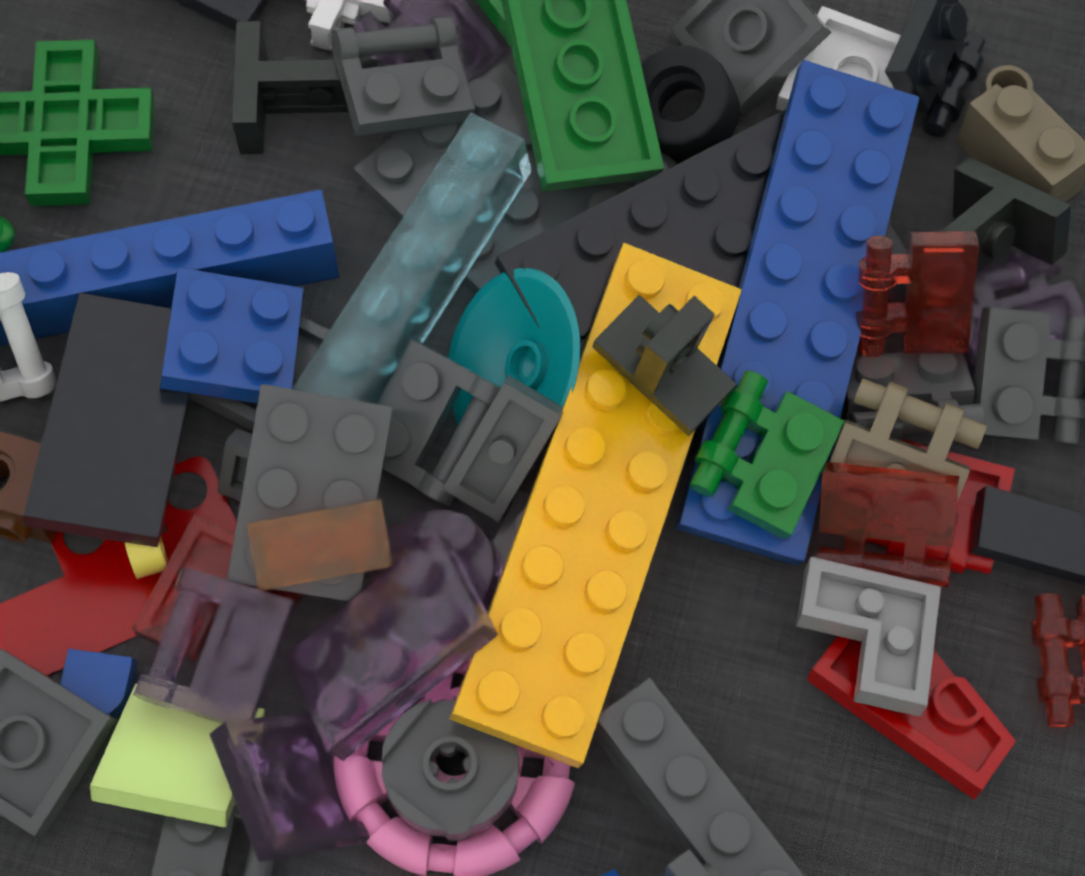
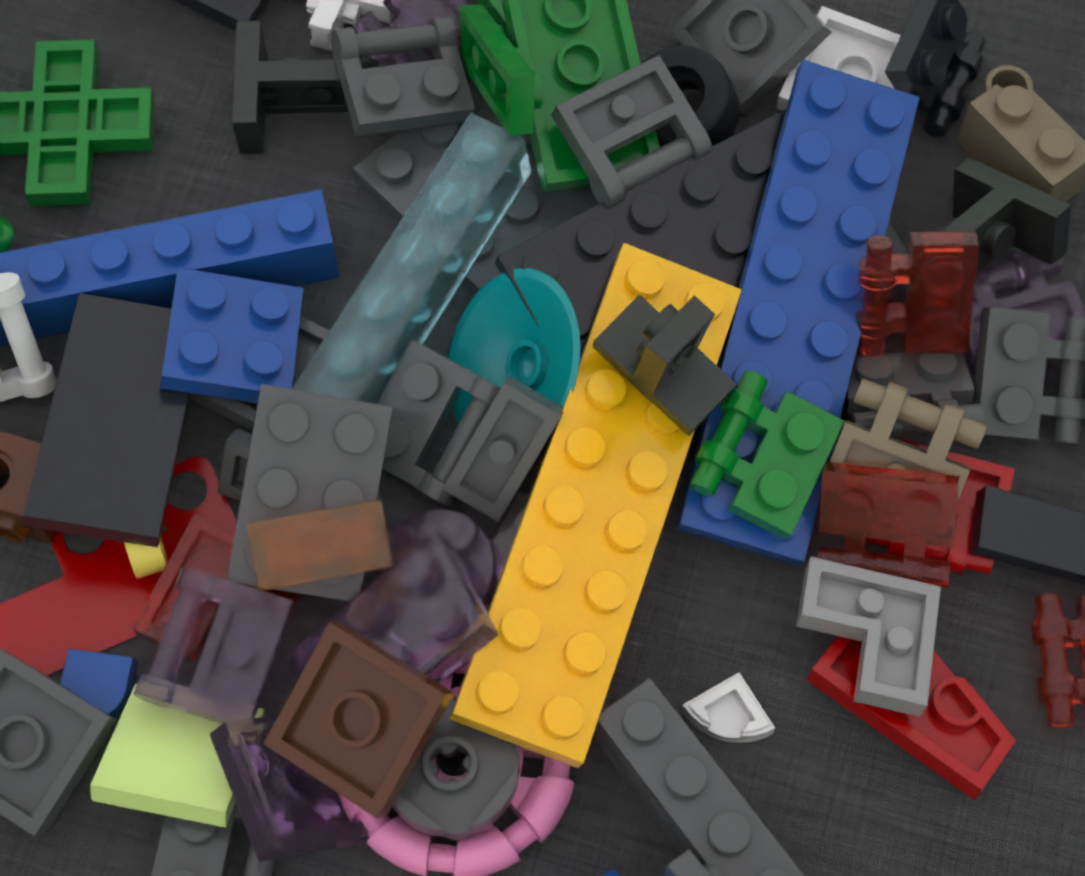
none -> reddish brown plate [263,622,454,818]
none -> green plate [459,4,543,136]
none -> dark grey plate [551,55,712,208]
none -> white tile [681,672,775,743]

